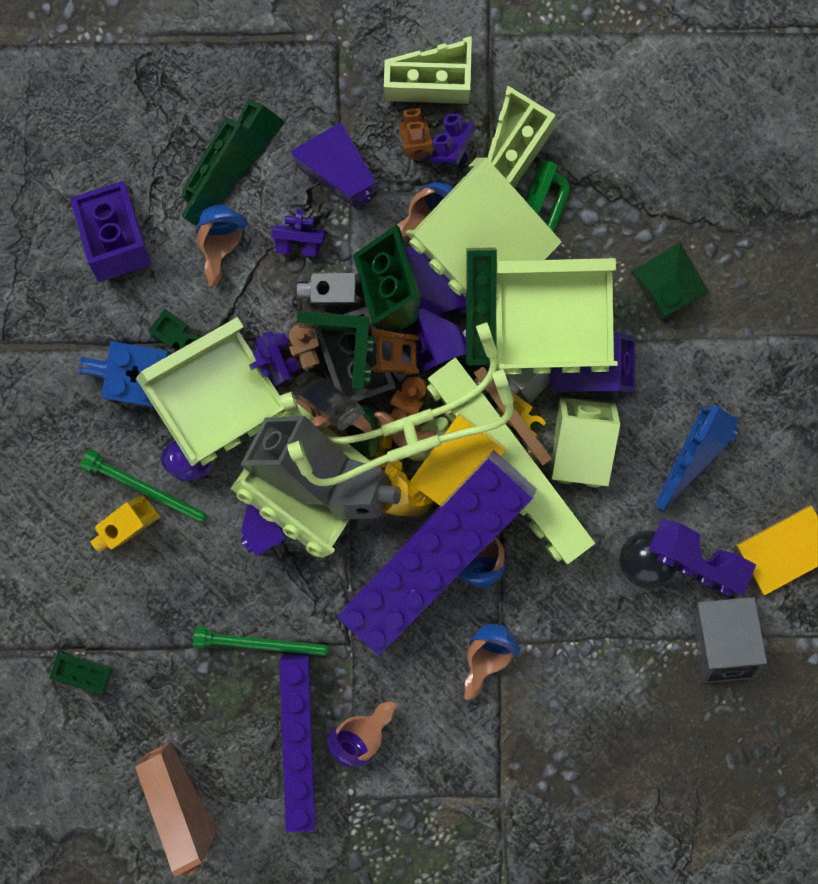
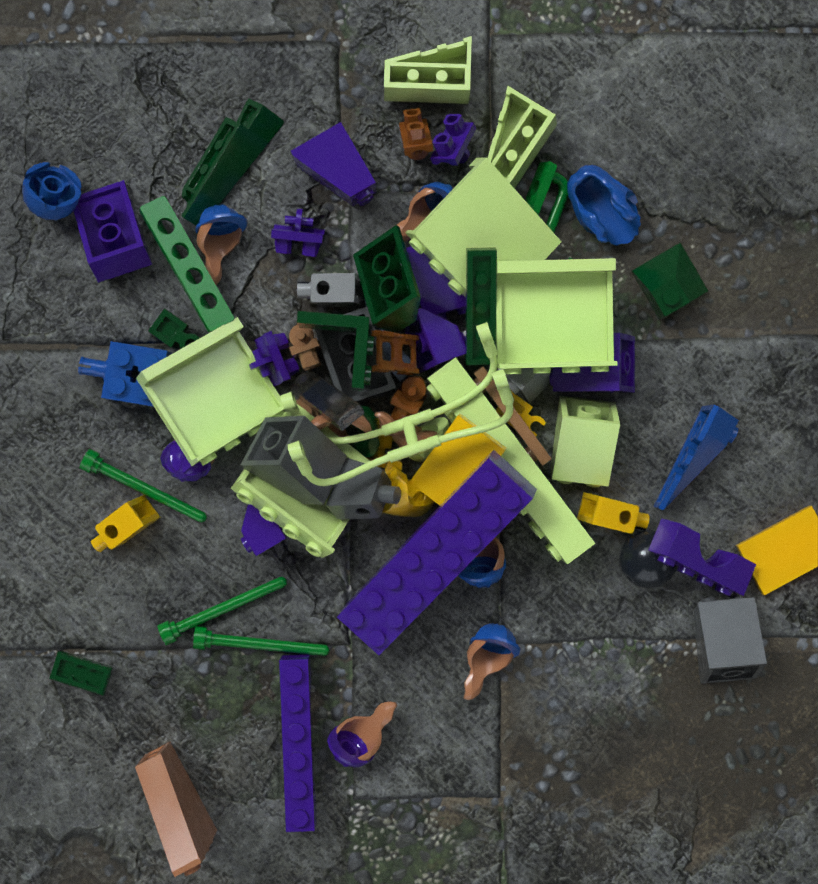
none -> blue cylinder [22,162,82,220]
none -> green piece [140,196,234,333]
none -> green piece [158,576,287,646]
none -> blue hair [567,165,641,246]
none -> yellow torso [577,492,649,534]

